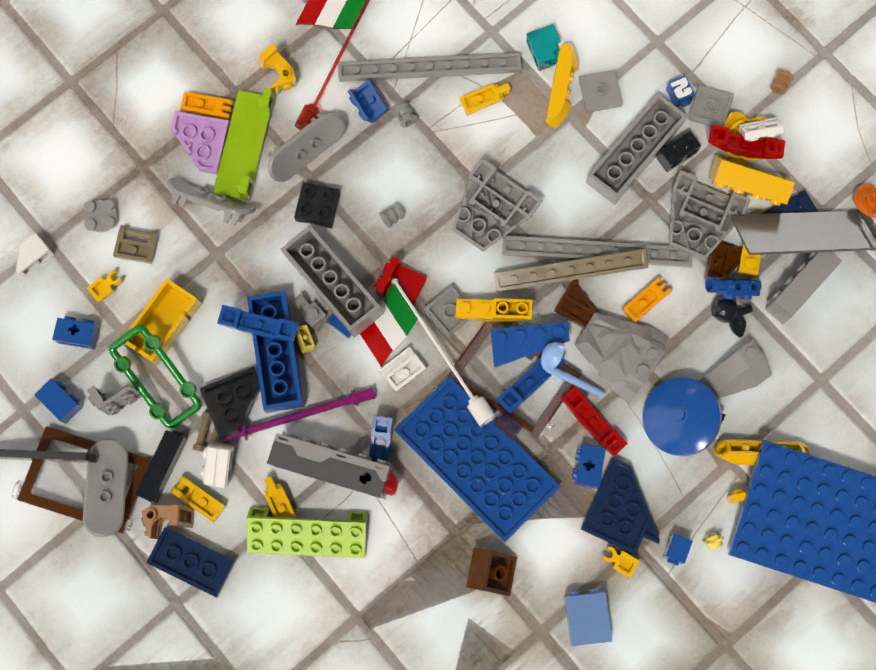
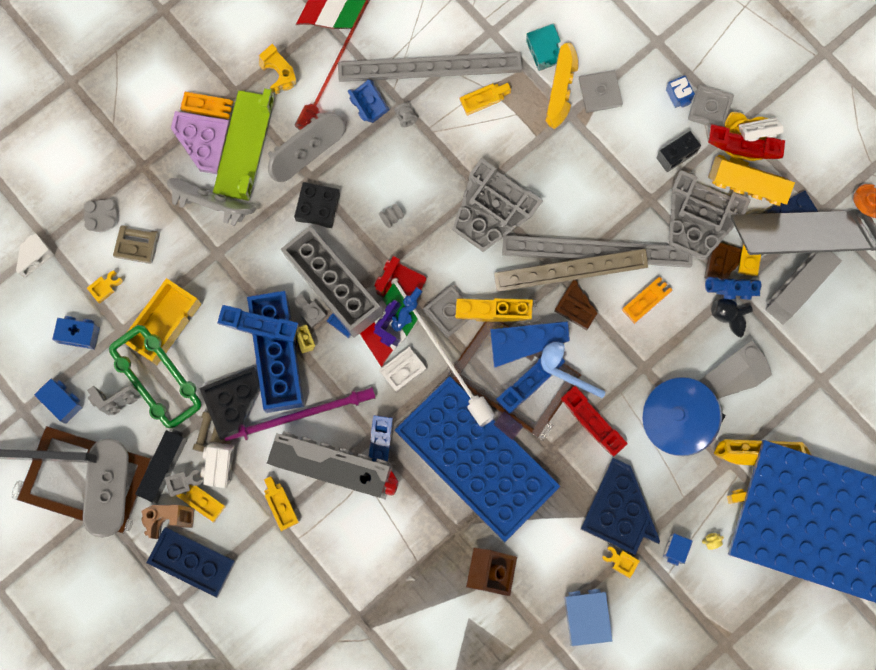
lime bracket [246,507,368,558] -> none
blue brick [572,444,606,489] -> none
light grey wedge [575,312,669,403] -> none
light grey brick [586,93,687,205] -> none
medium nougat bush [770,70,794,94] -> none
none -> light grey plate [164,470,202,497]
none -> dark purple bracket [374,300,401,347]
none -> blue animal [391,287,423,332]

